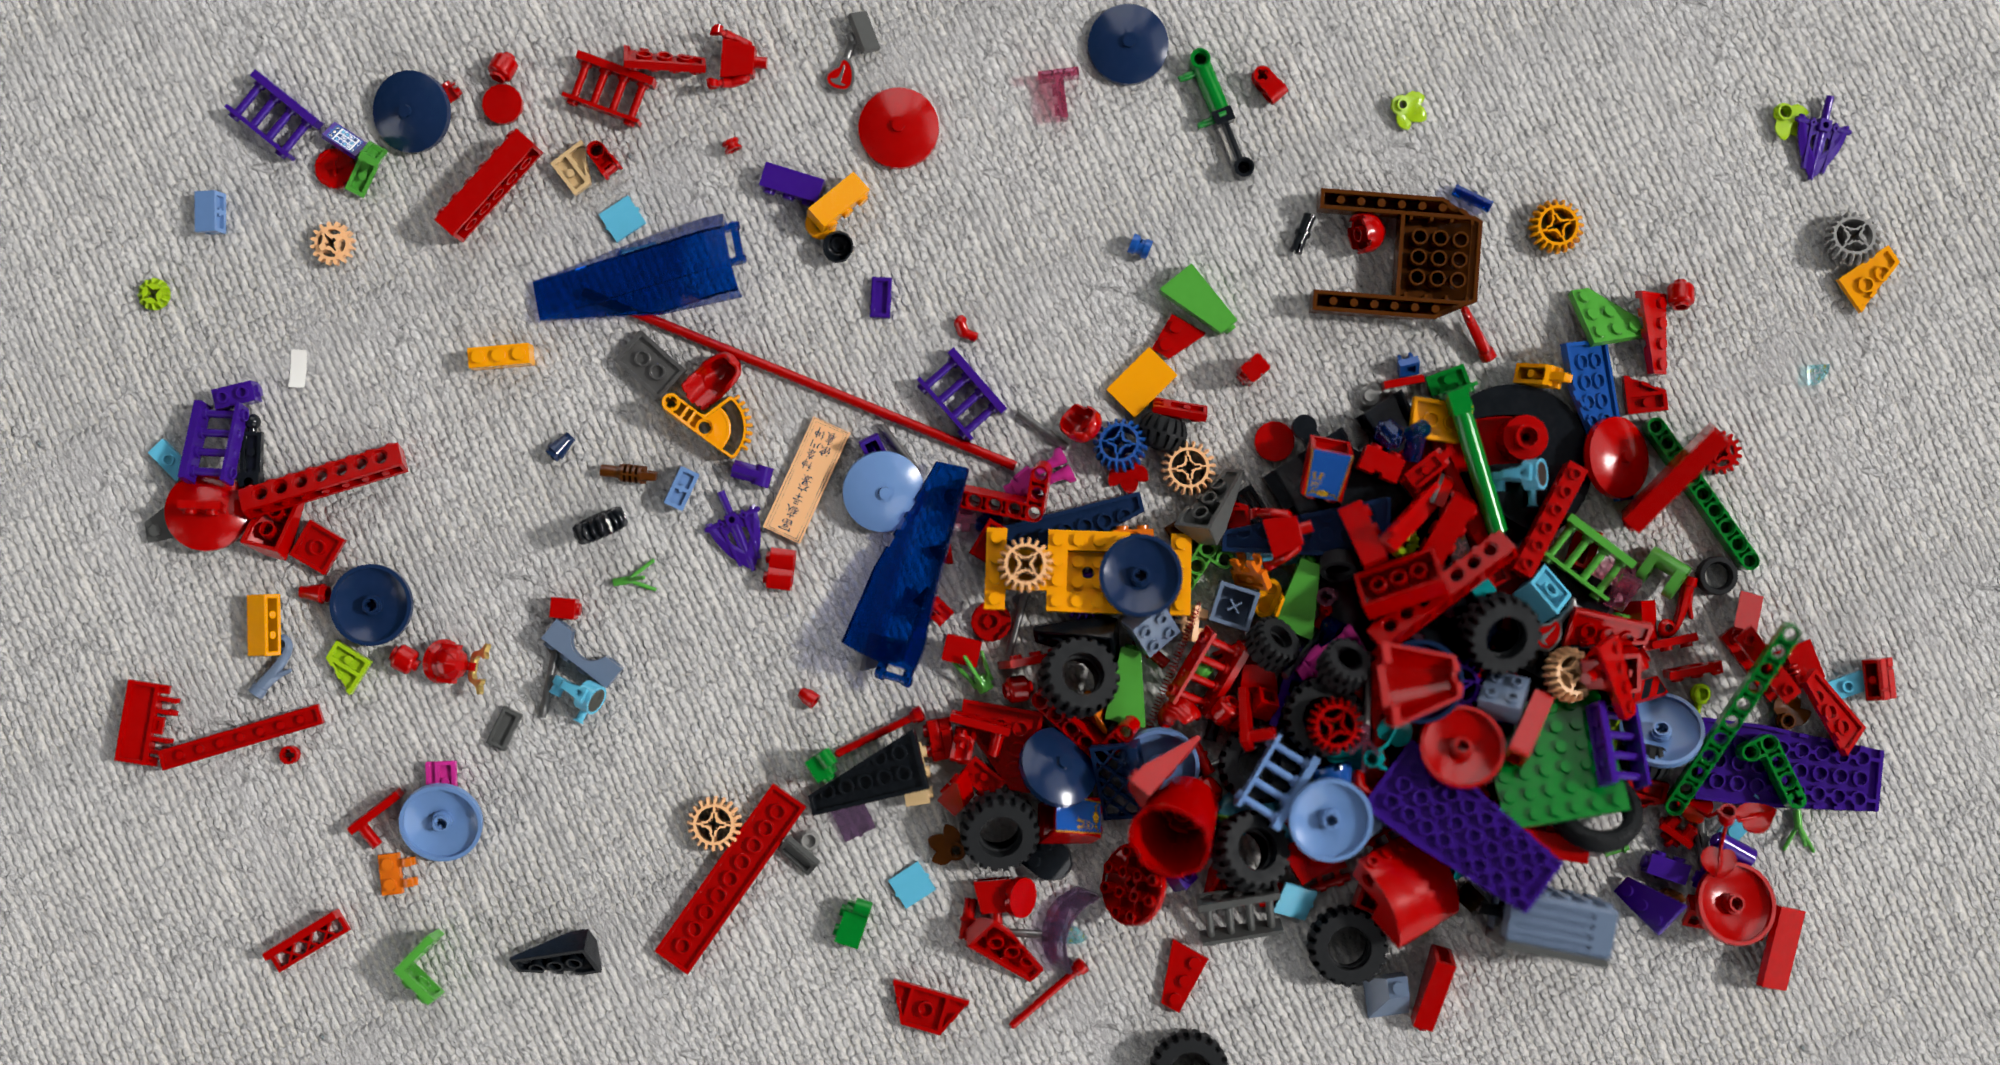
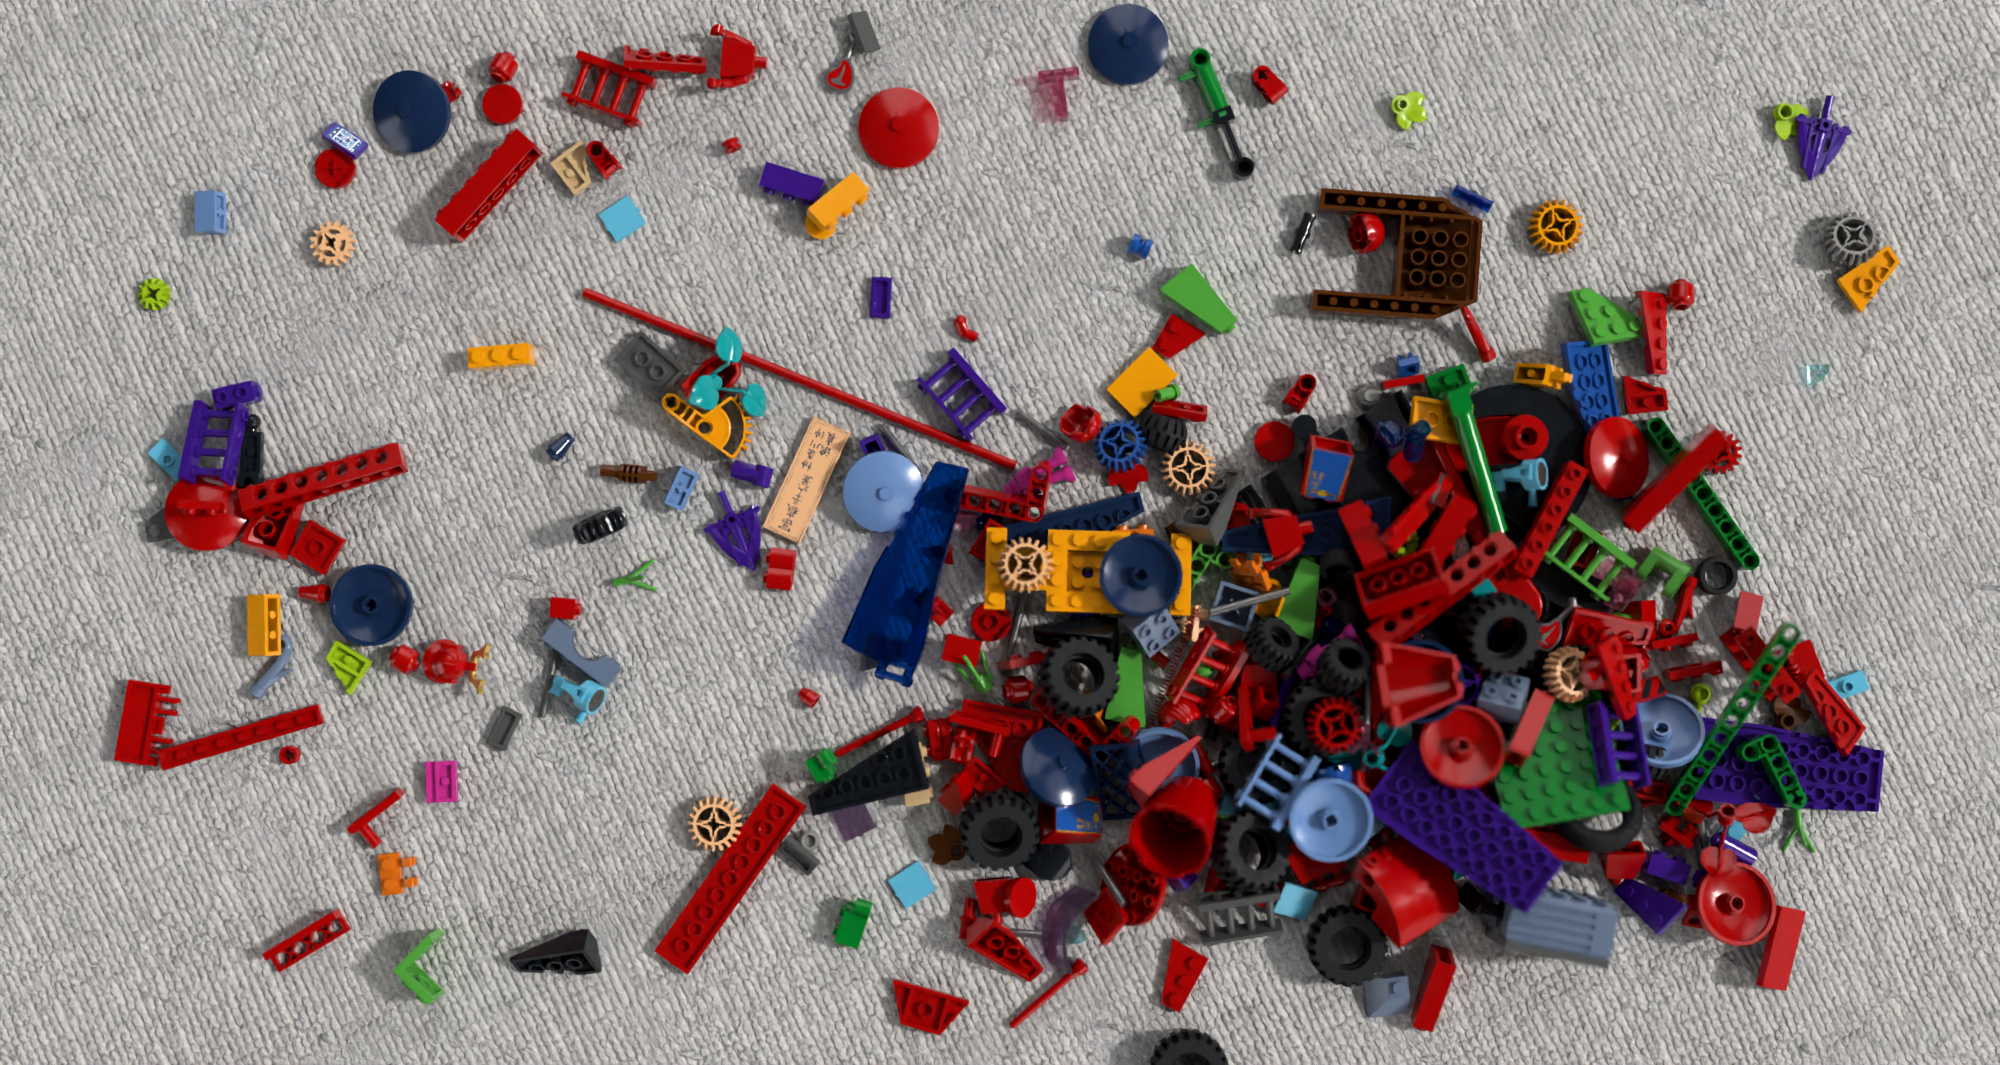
dark purple fence [224,69,324,161] -> none
white sticker [288,349,307,388] -> none
bright green bracket [345,141,388,198] -> none
medium blue dish [399,783,484,862] -> none
clear blue windscreen [533,214,747,321] -> none
black hair [823,230,854,263] -> none
red brick [1236,353,1270,386] -> none
red brick [1355,443,1406,485] -> none
red hinge [1402,445,1456,491] -> none
medium azure slope [1513,564,1572,625] -> none
red brick [1862,657,1897,701] -> none
none -> teal plant [688,327,766,417]
none -> red tile [1084,886,1130,945]
none -> flat silver bar [1091,855,1128,908]
none -> bright green pin [1153,384,1180,403]
none -> flat silver bar [1209,587,1291,617]
none -> red piece [1282,374,1316,414]
none -> red torso [1601,841,1647,885]

